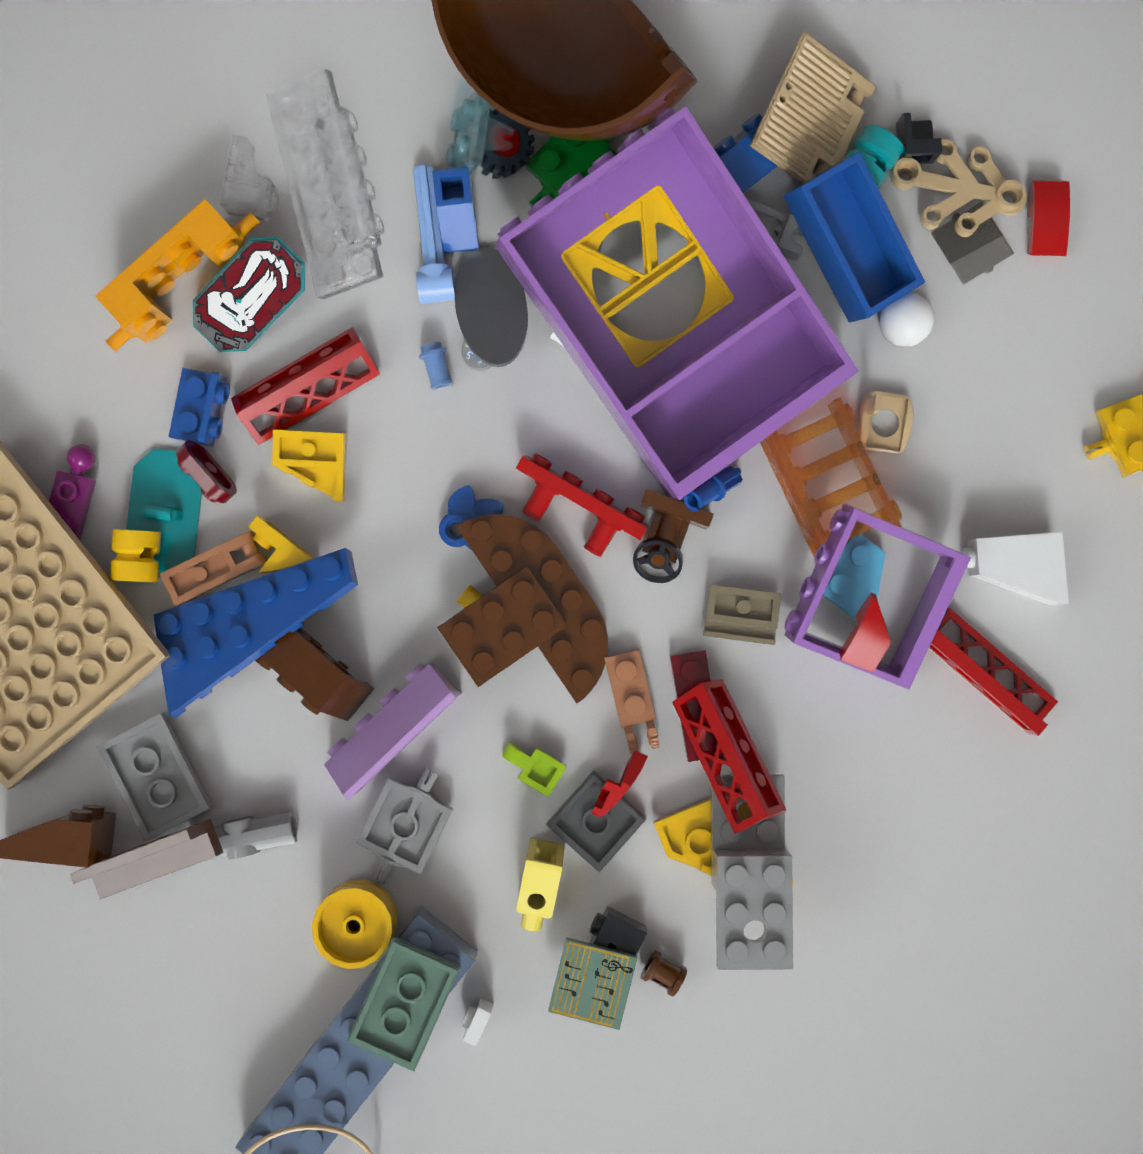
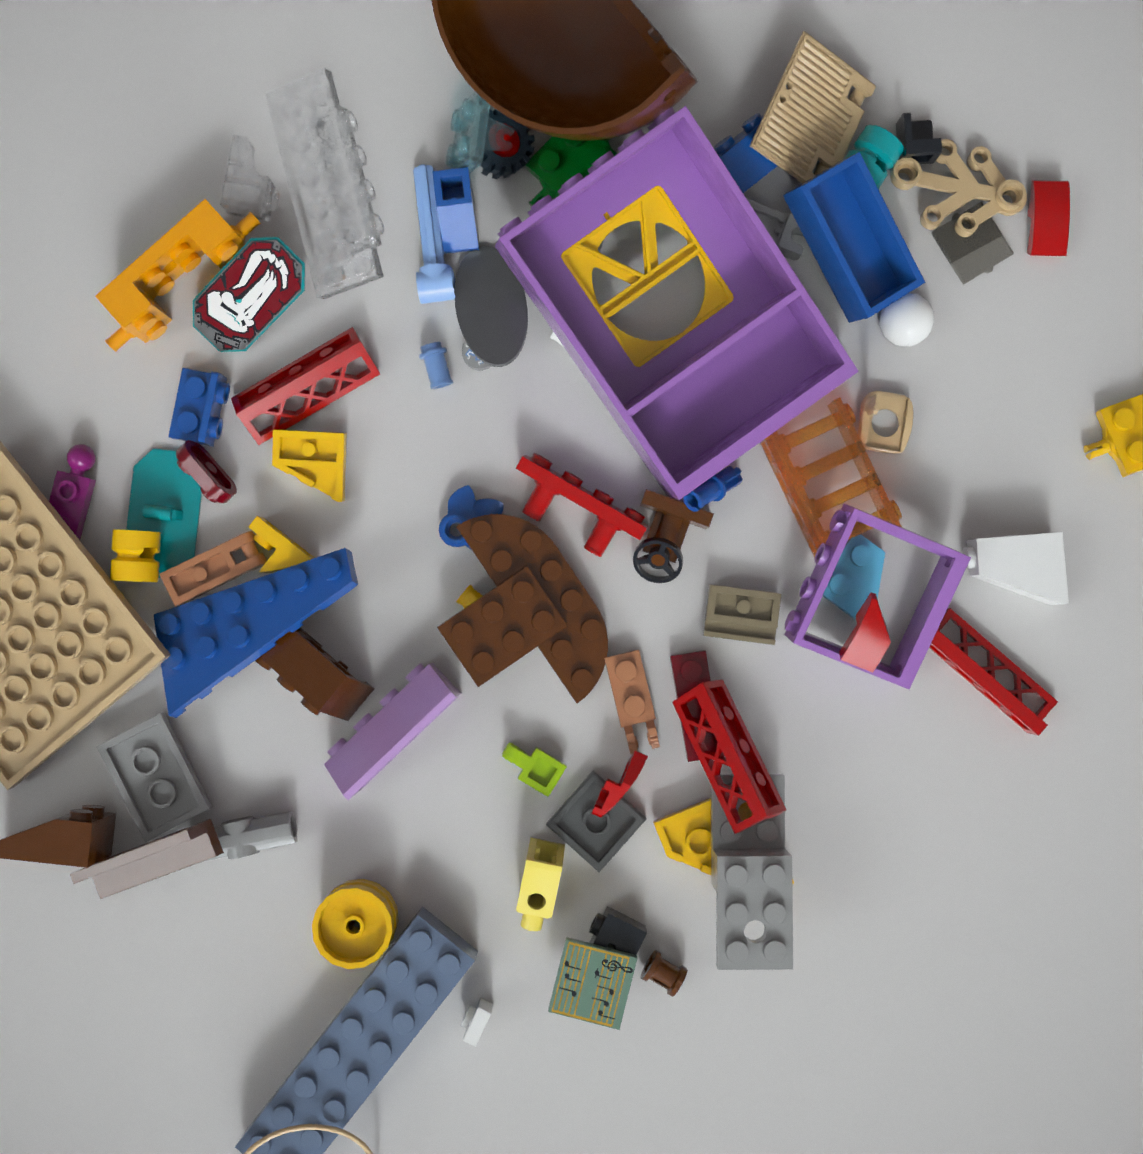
sand green tile [347,936,461,1072] -> none
light grey plate [356,767,453,884] -> none

